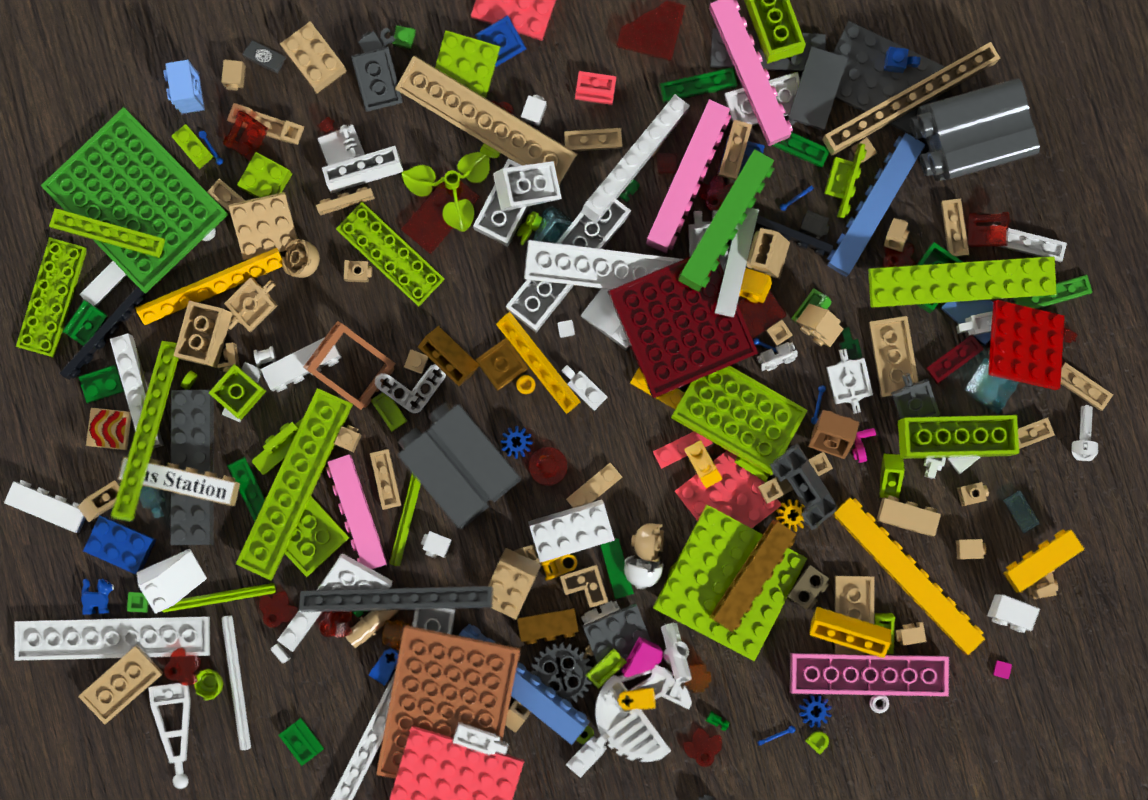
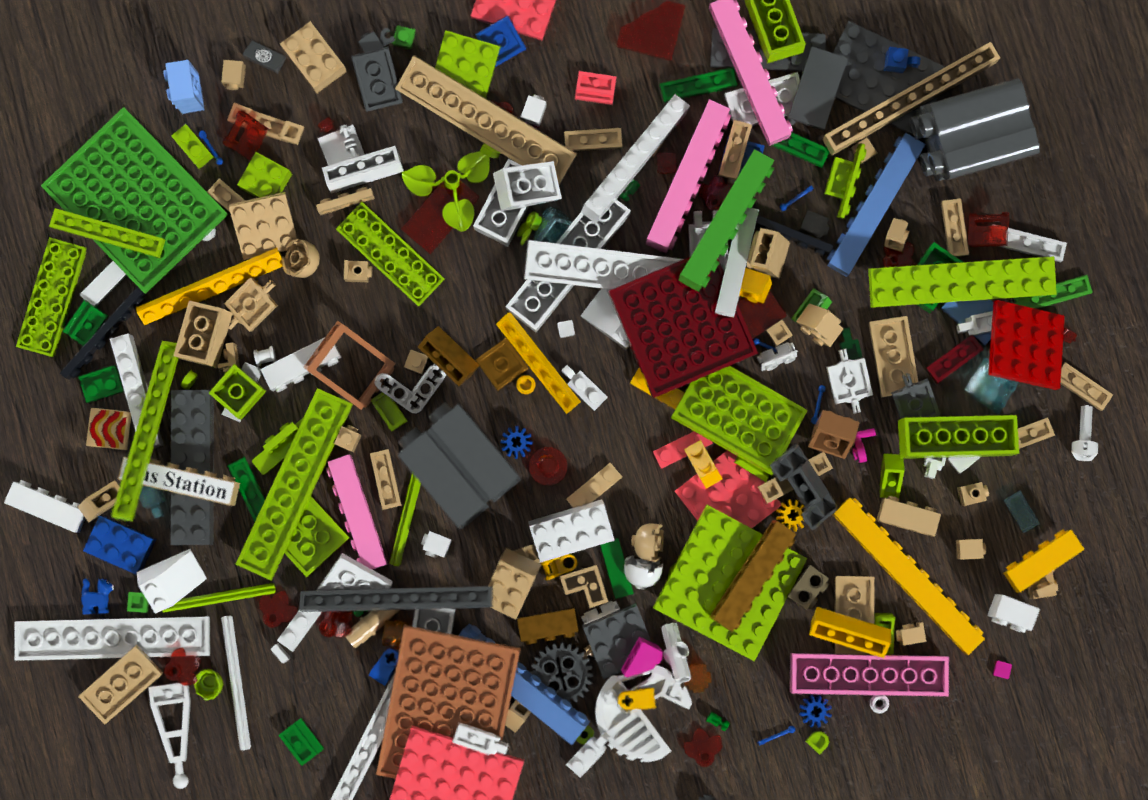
lime tile [586,649,627,689] -> none

